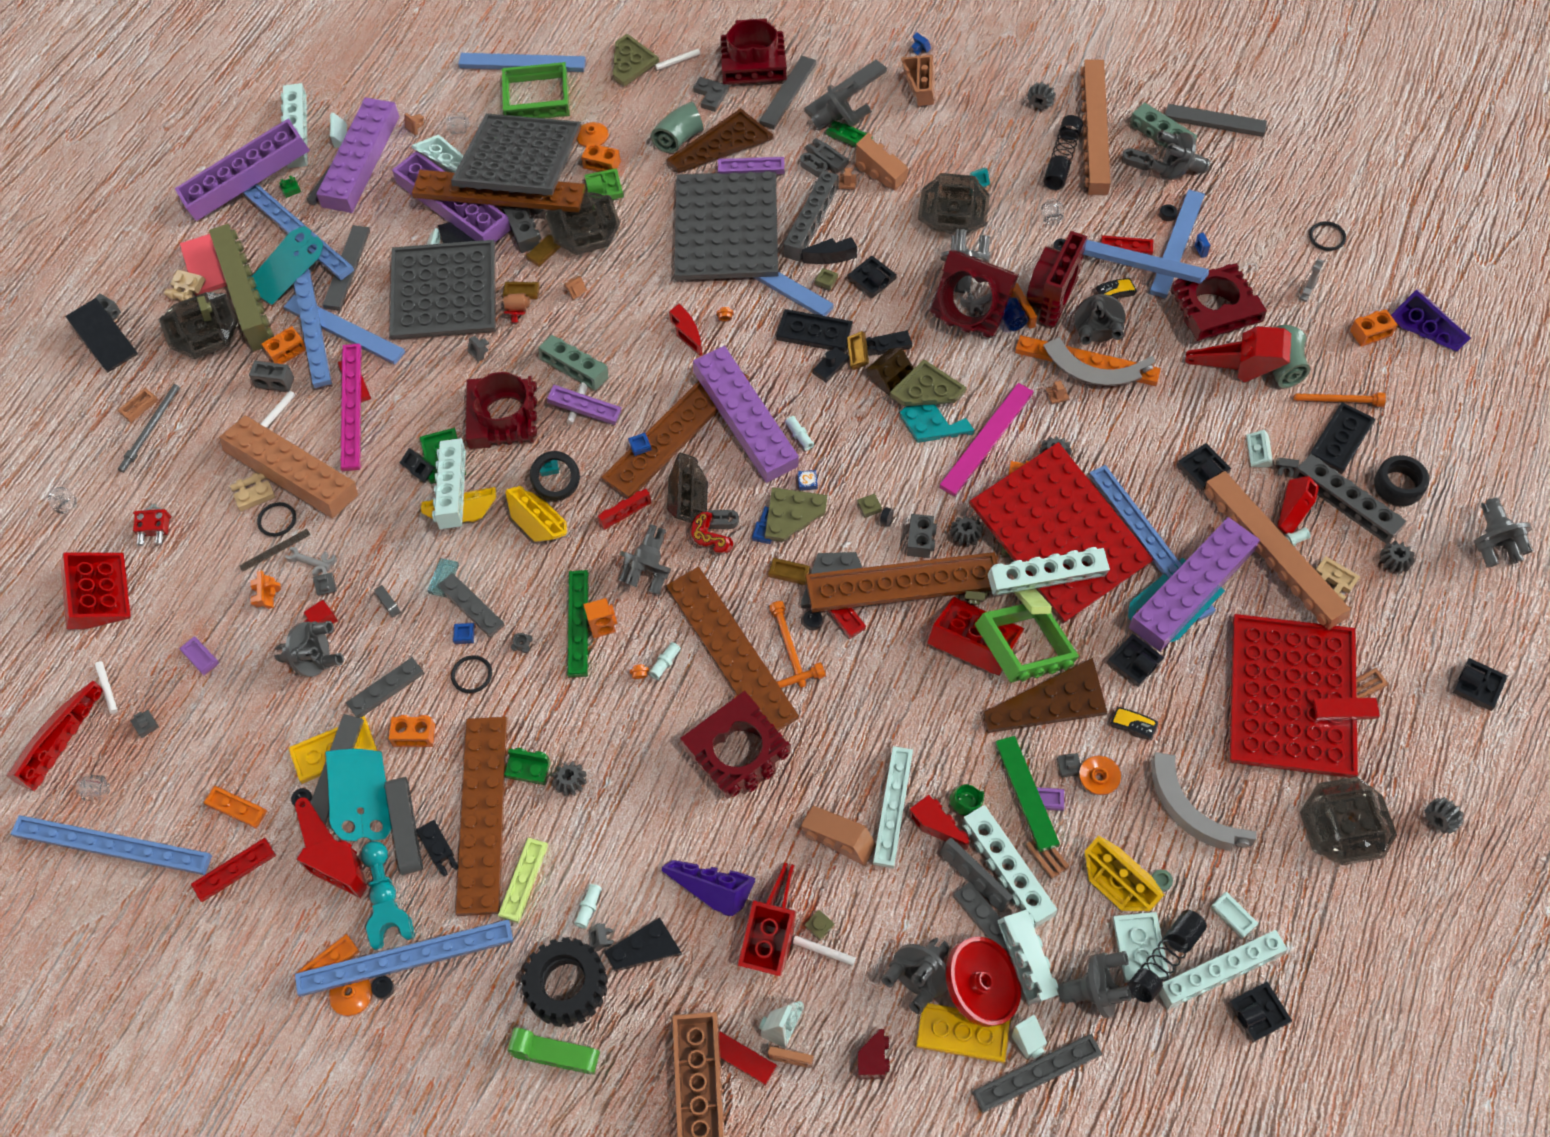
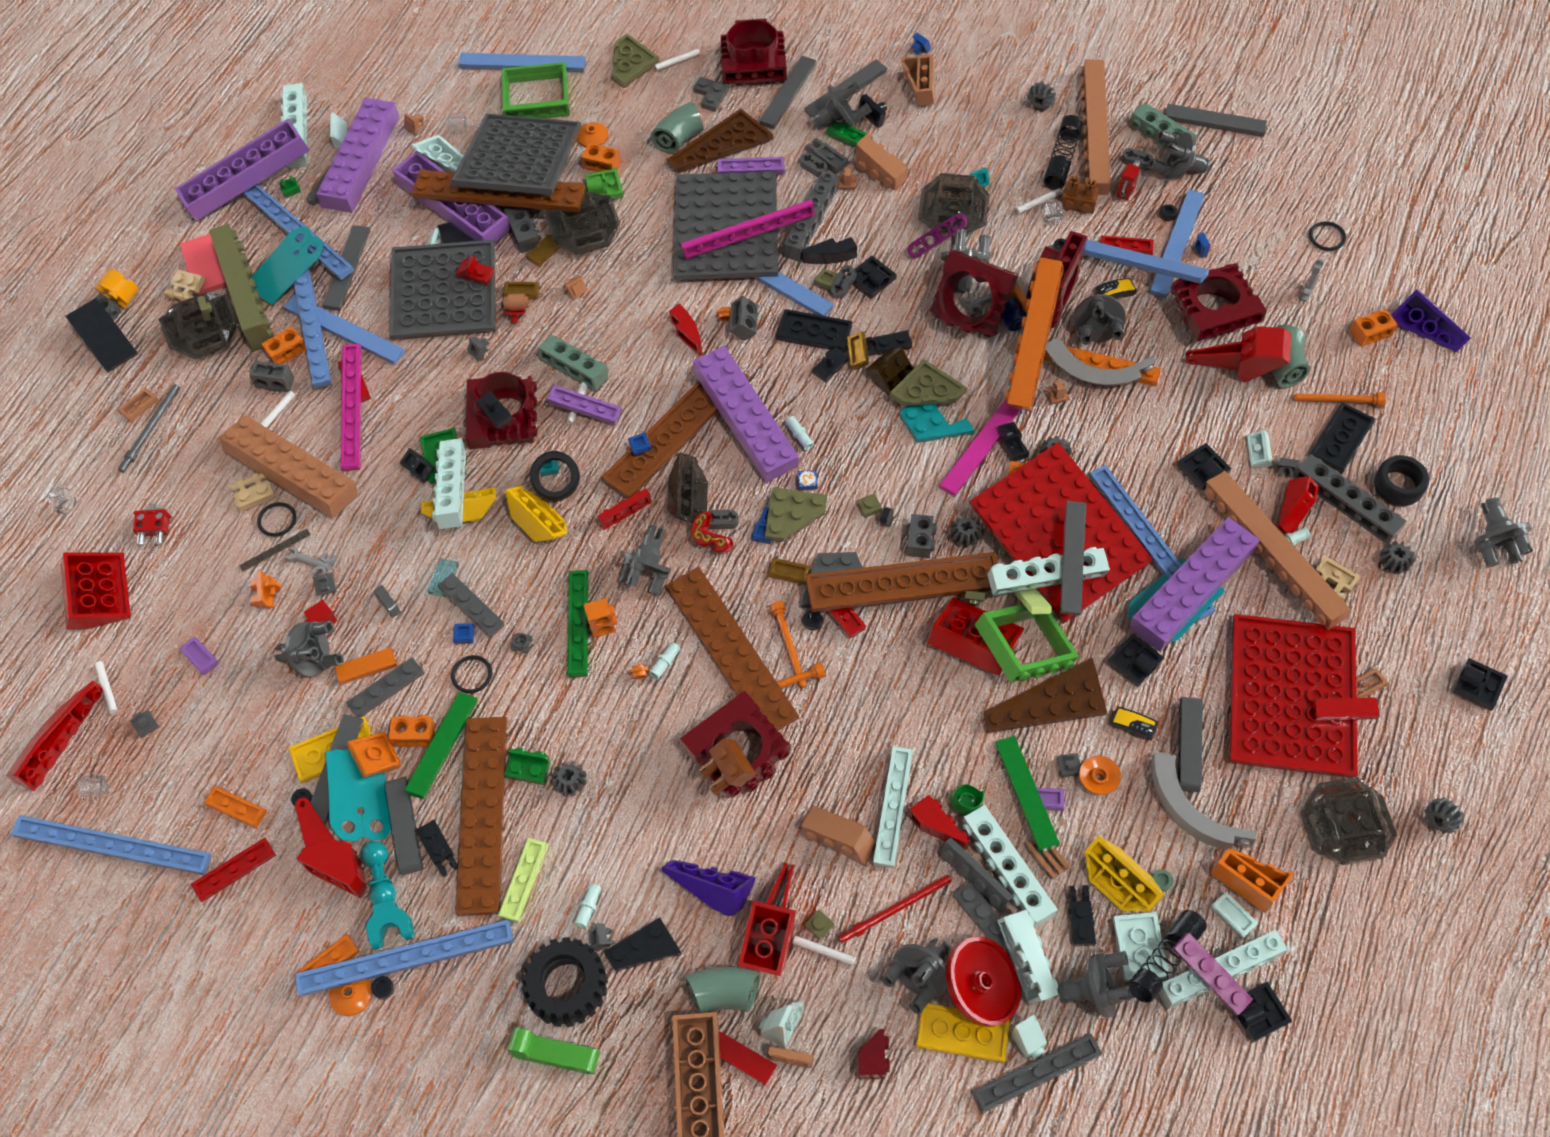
none -> light orange brick [95,269,139,310]
none -> orange tile [335,647,398,685]
none -> orange tile [347,732,401,778]
none -> green tile [405,692,478,800]
none -> red slope [456,255,494,285]
none -> black tile [476,392,513,429]
none -> dark pink tile [681,200,815,259]
none -> sand green brick [685,967,760,1013]
none -> dark orange brick [699,738,756,795]
none -> dark grey brick [729,296,758,341]
none -> dark grey beam [831,265,856,298]
none -> red bar [838,875,952,944]
none -> black tile [858,94,887,128]
none -> magenta beam [907,214,967,258]
none -> black slope [997,422,1029,461]
none -> orange brick [1005,257,1064,412]
none -> white bar [1016,188,1062,214]
none -> dark orange brick [1060,176,1099,214]
none -> dark grey tile [1060,501,1086,616]
none -> black hinge [1069,885,1096,946]
none -> red piece [1117,160,1140,201]
none -> magenta plate [1172,933,1253,1015]
none -> dark grey beam [1177,696,1203,793]
none -> orange wedge [1211,848,1295,914]

